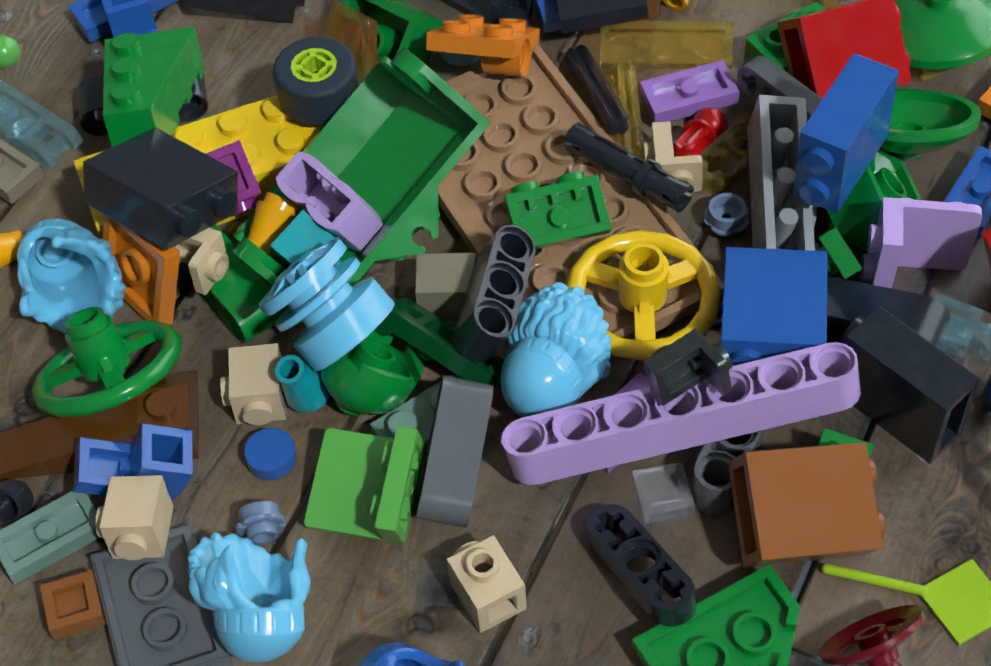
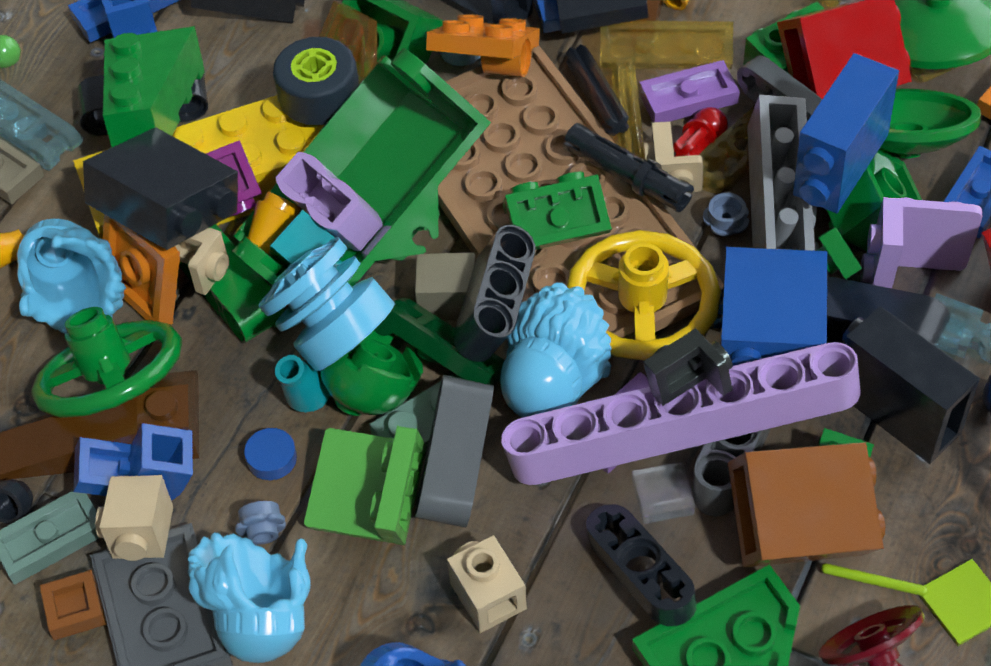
tan brick [220,343,286,425] -> none

